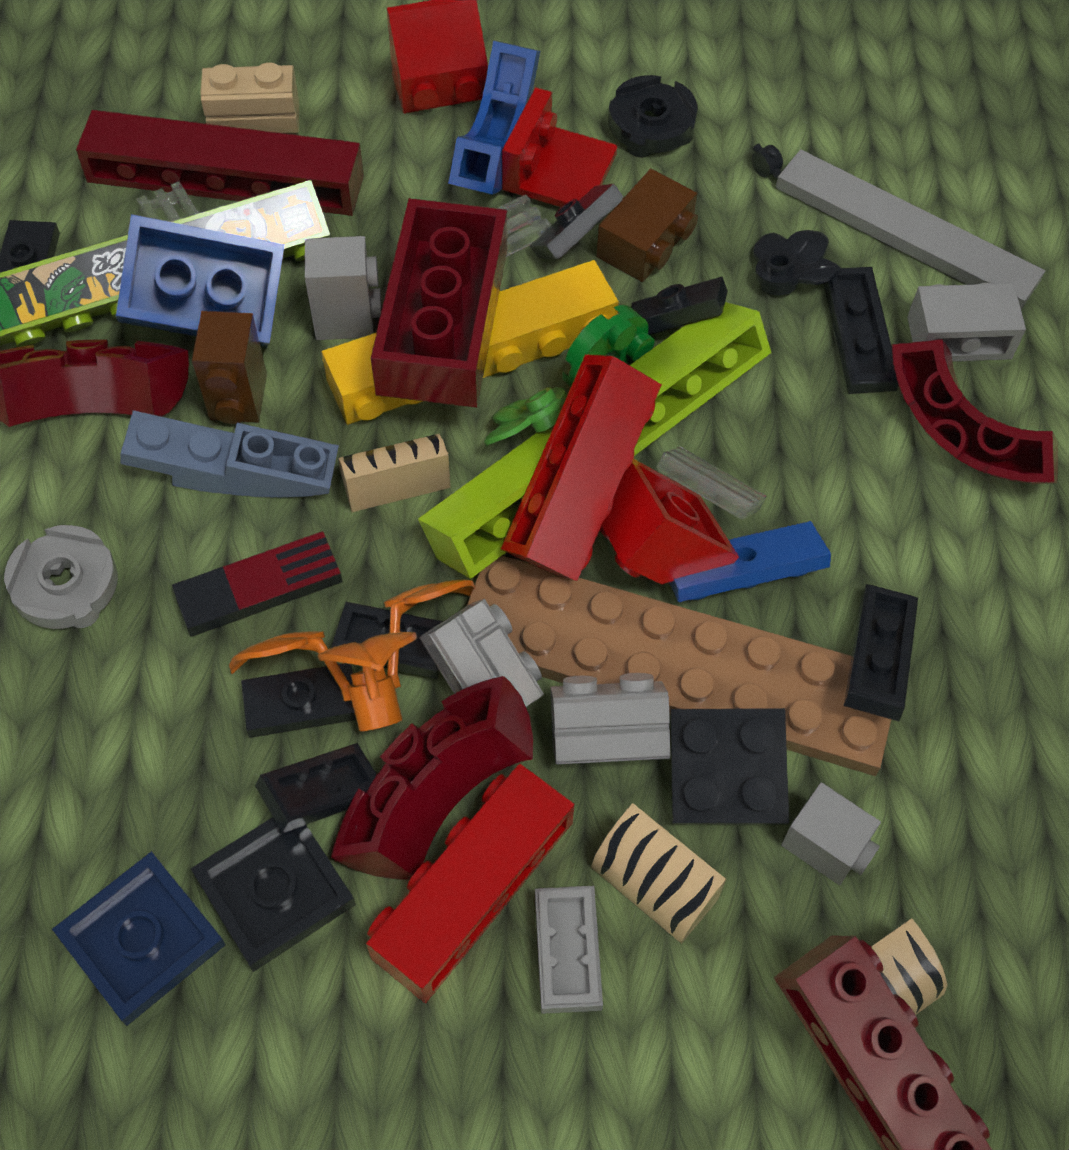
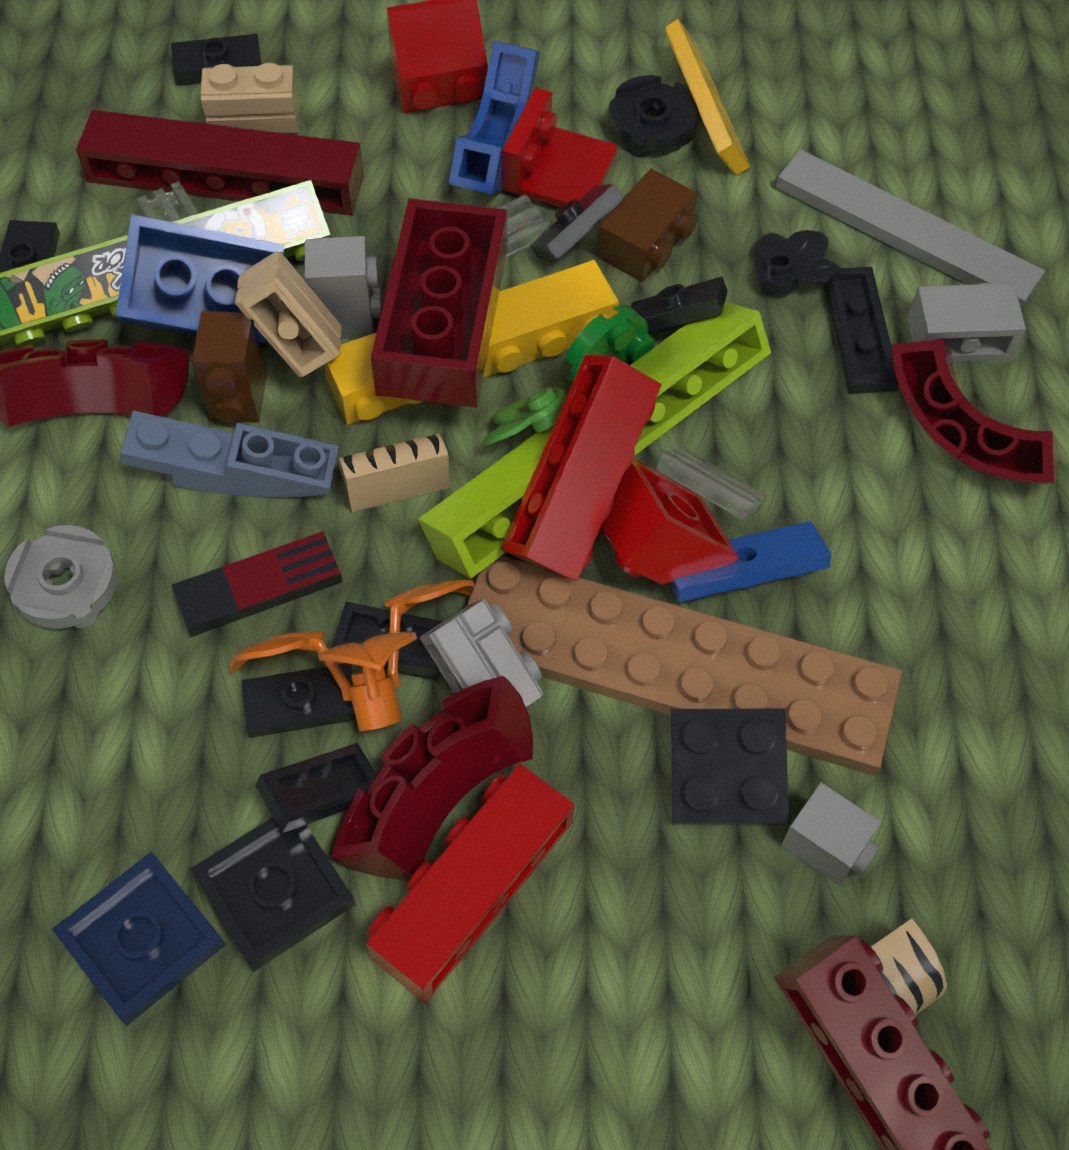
light grey plate [535,886,603,1014] -> none
light grey brick [551,673,670,764] -> none
tan brick [591,803,726,944] -> none
black piece [752,144,783,179] -> none
black tile [843,584,918,721] -> none
none -> black plate [171,34,262,85]
none -> tan brick [235,251,341,377]
none -> yellow tile [665,19,751,175]

